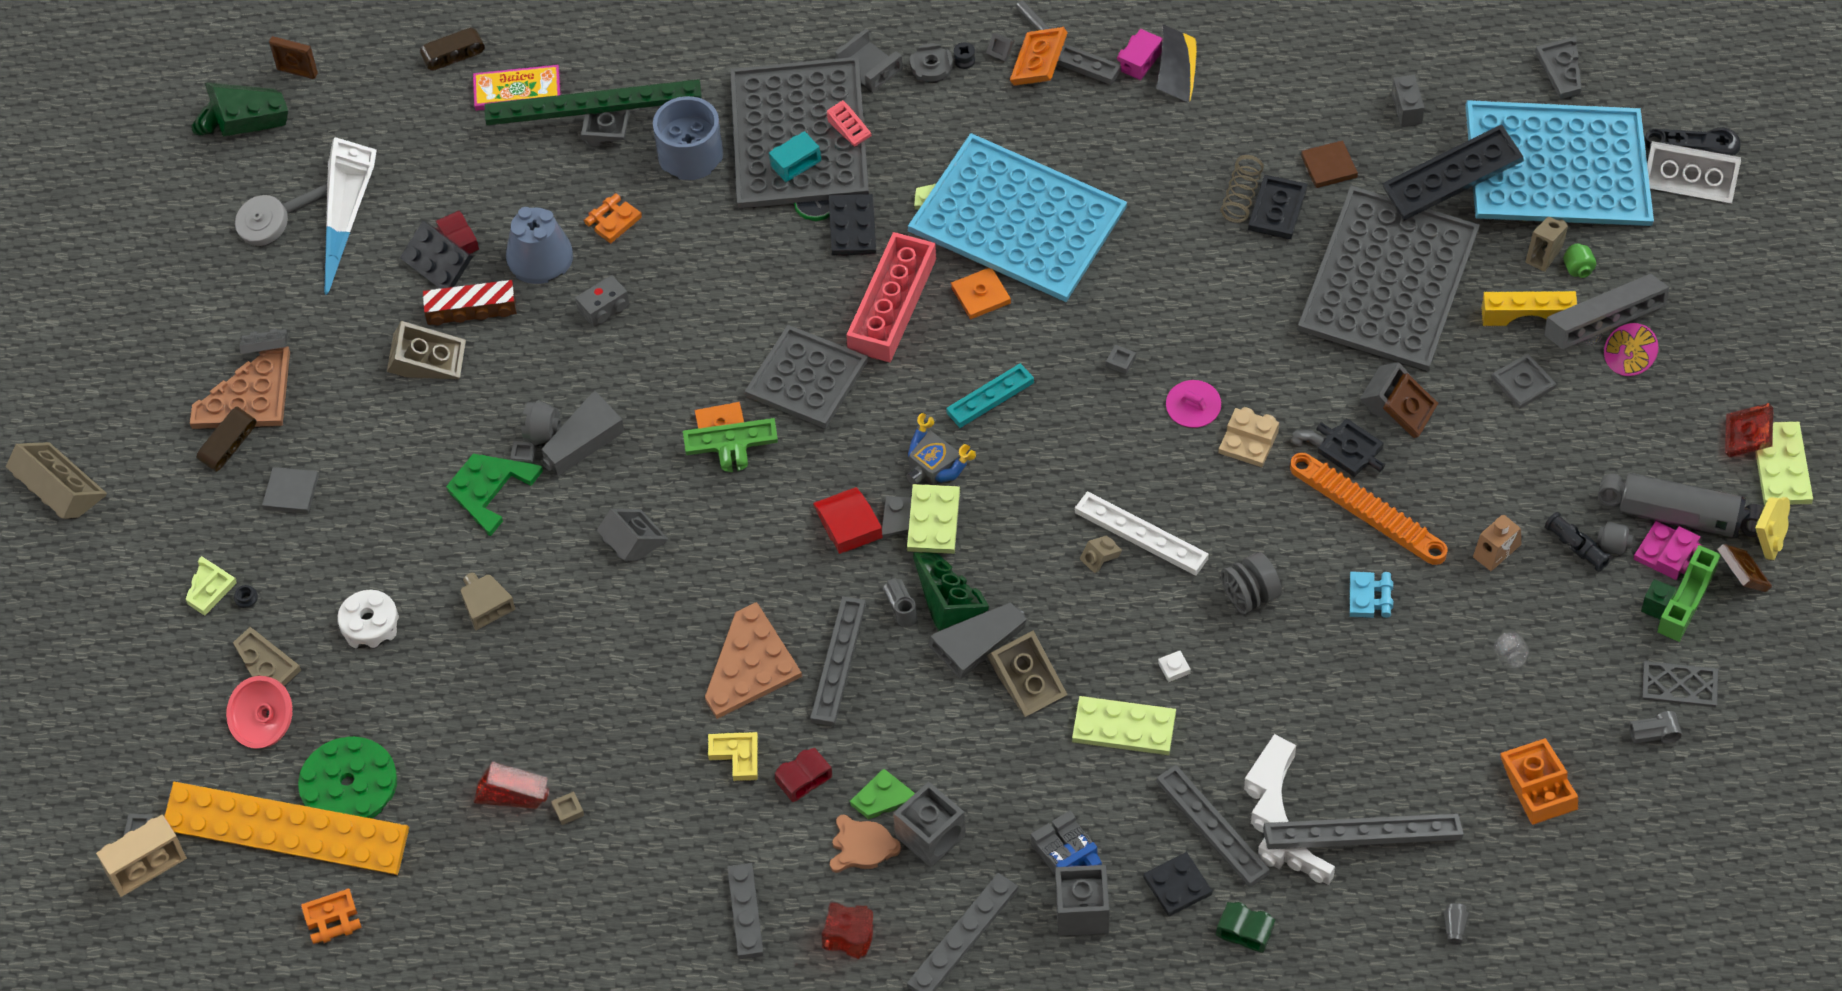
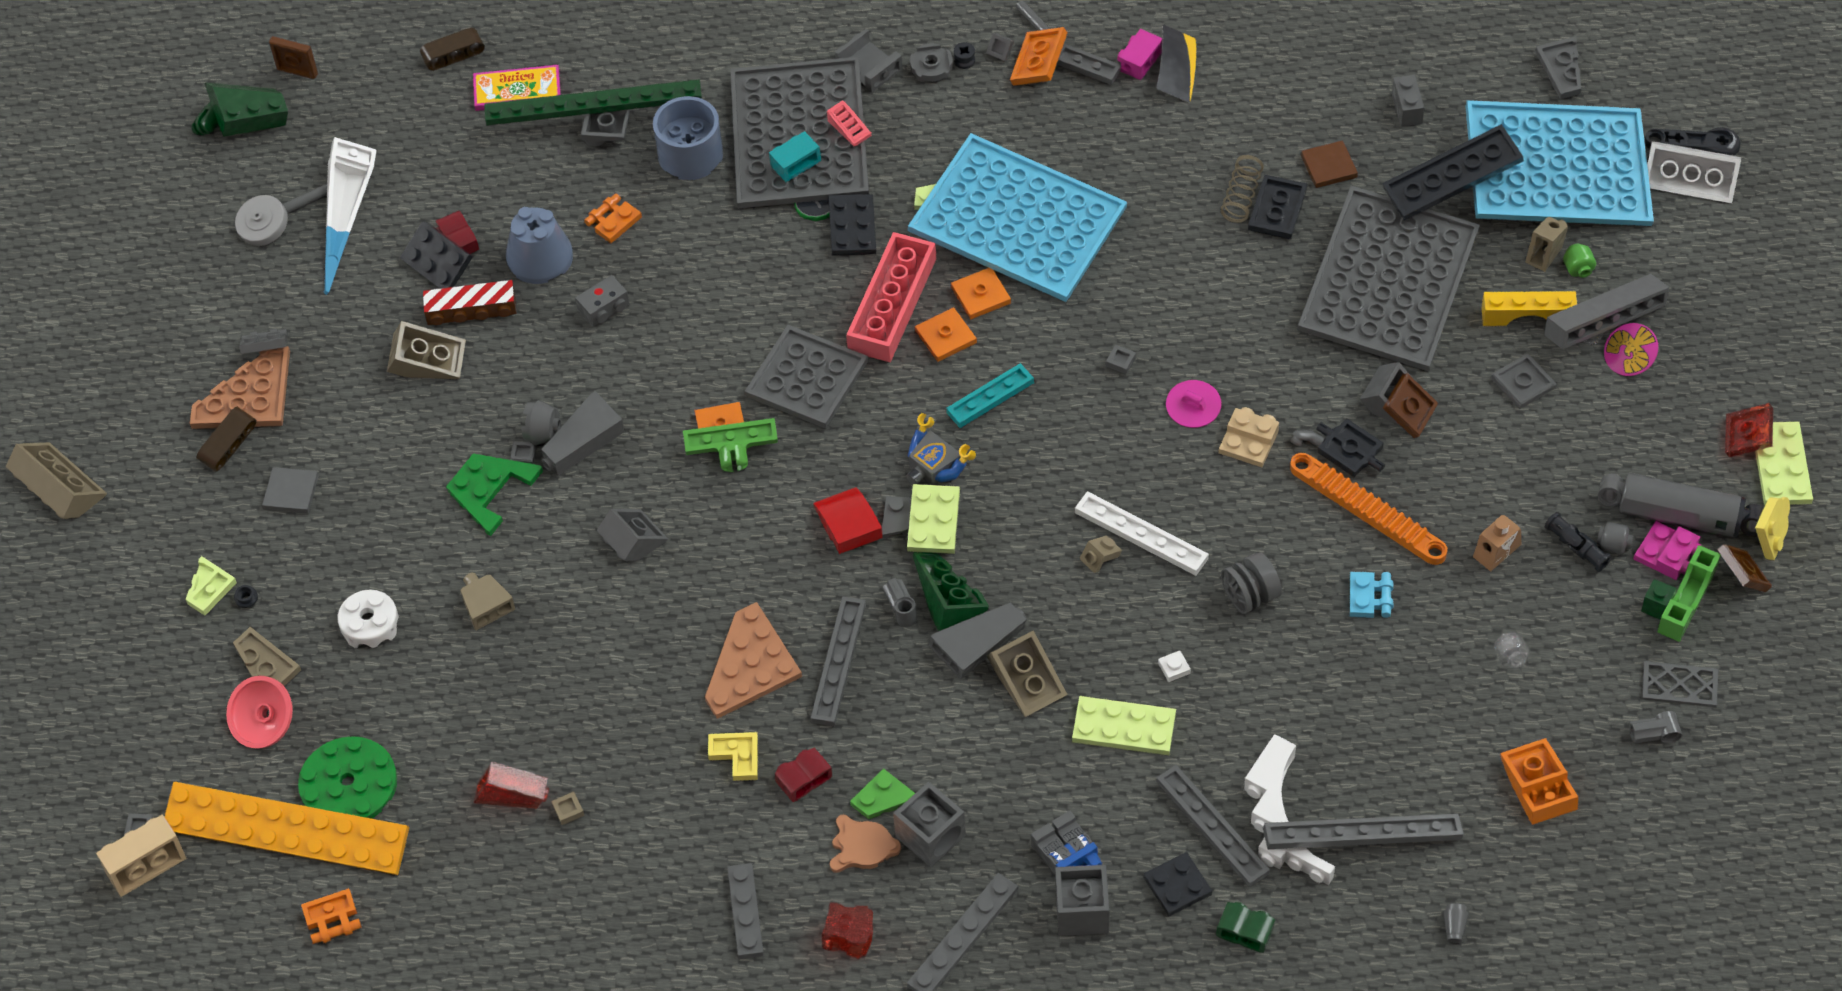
none -> orange plate [915,307,977,362]

